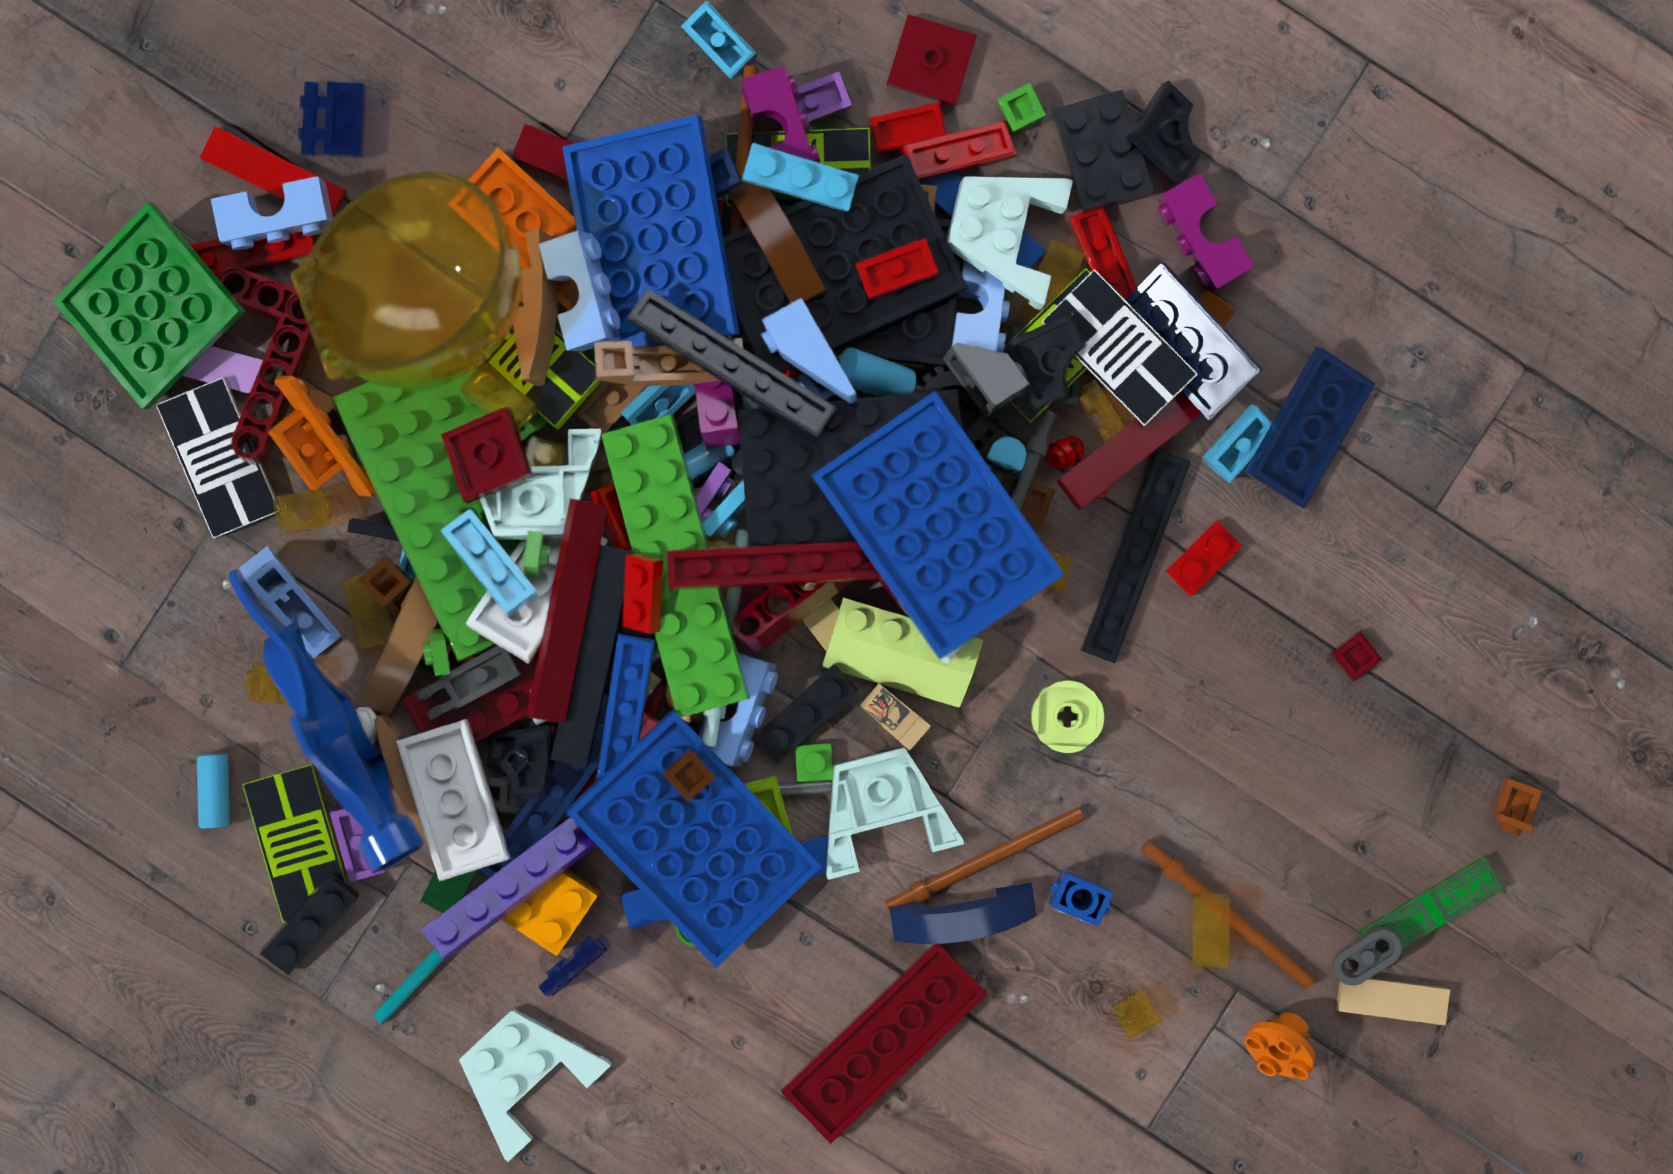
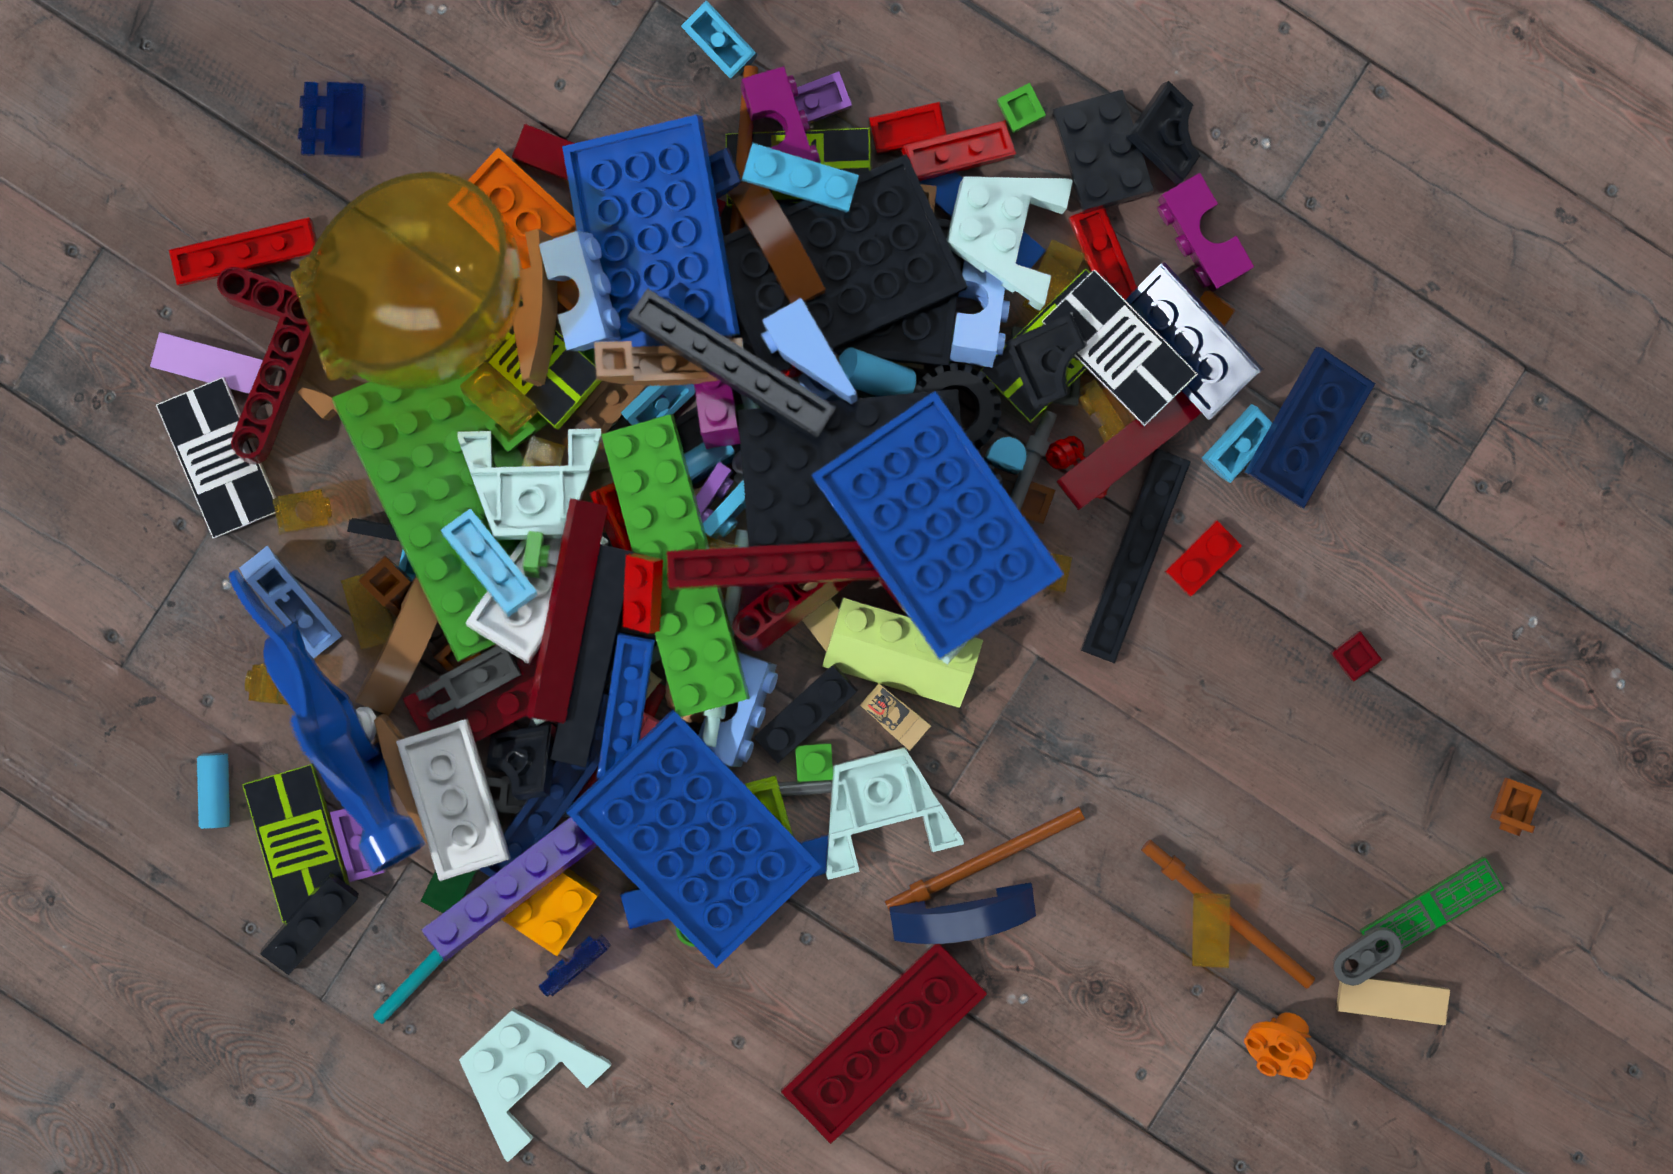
green plate [53,202,245,409] -> none
red tile [199,126,347,219] -> none
light blue arch [211,176,334,250] -> none
orange bracket [268,375,376,497] -> none
bright green plate [422,629,450,676] -> none
dark red plate [441,406,533,504] -> none
reddish brown plate [662,748,716,802] -> none
red plate [856,238,938,300] -> none
dark red plate [887,14,977,106] -> none
slope [943,343,1029,418] -> none
yellowish green plate [1031,680,1104,753] -> none
blue head [1048,868,1113,926] -> none
clear yellow plate [1111,988,1161,1039] -> none

